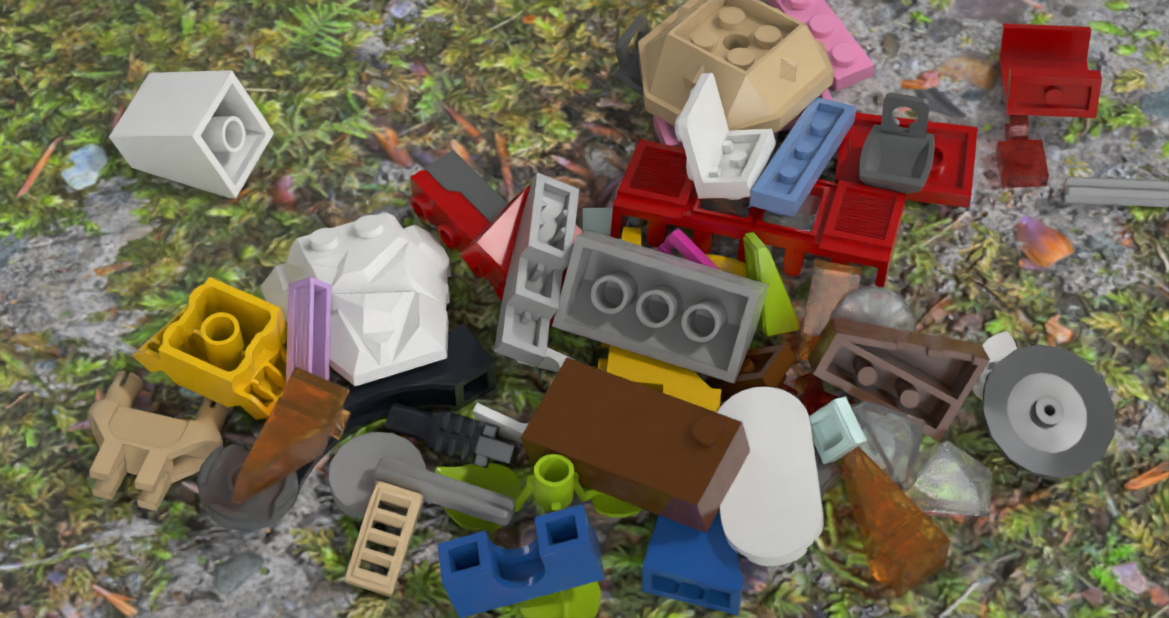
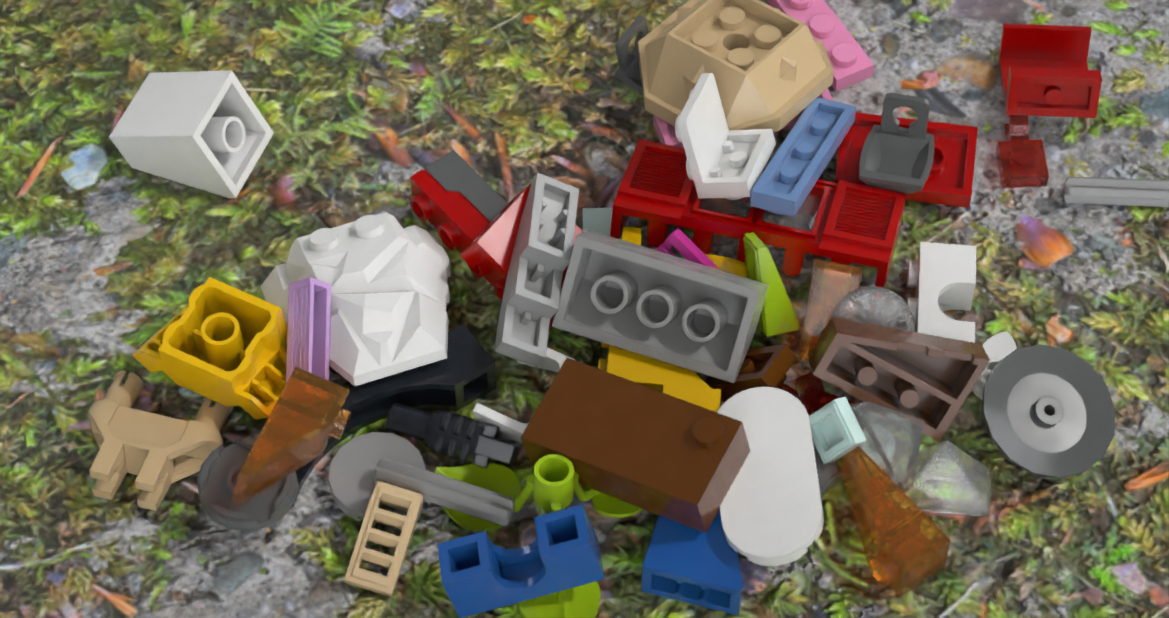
none -> white arch [905,242,977,343]

